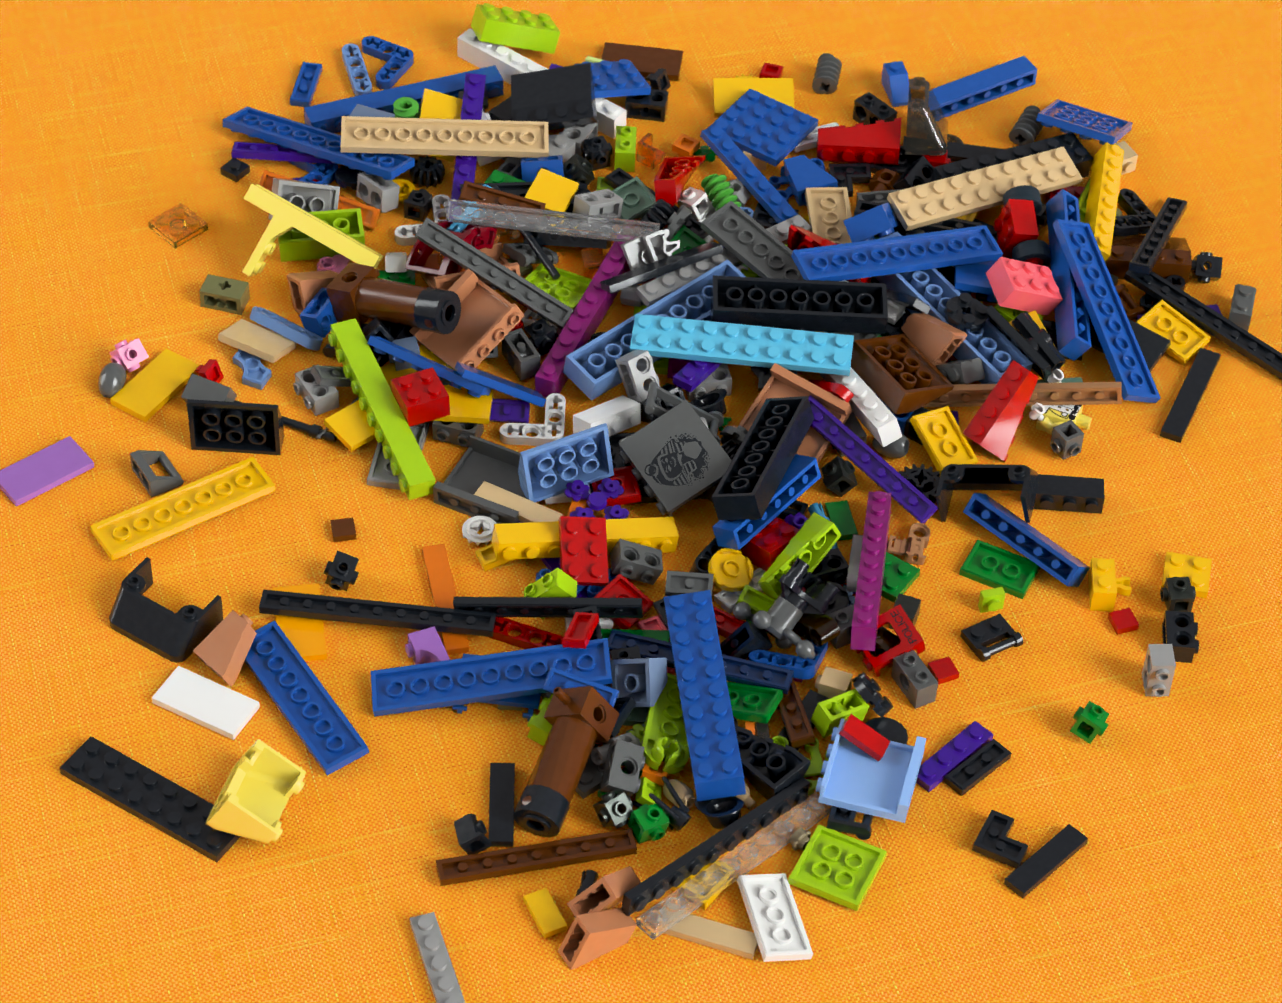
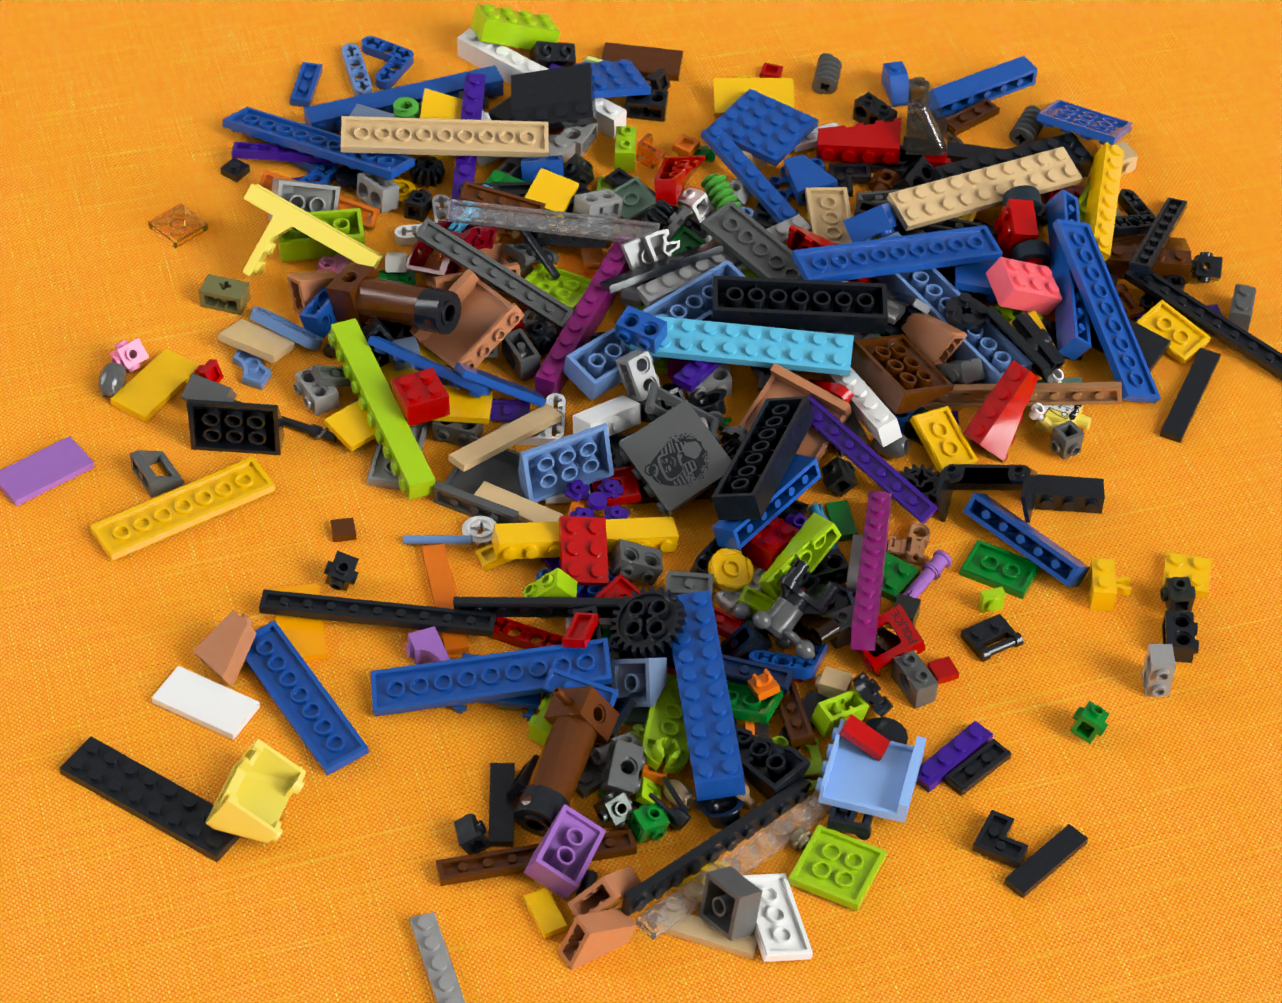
black windscreen [109,557,223,663] -> none
black brick [581,135,613,171] -> none
red tile [1108,608,1139,635] -> none
none -> medium blue bar [403,535,473,545]
none -> tan tile [448,404,562,472]
none -> black tile [506,754,539,800]
none -> medium lavender slope [523,804,606,900]
none -> black brick [530,41,576,69]
none -> black gear [610,586,687,658]
none -> blue brick [615,305,667,354]
none -> dark grey brick [699,866,762,941]
none -> orange tile [747,669,780,701]
none -> medium lavender pin [903,550,952,598]
none -> reddish brown tile [941,98,1000,137]

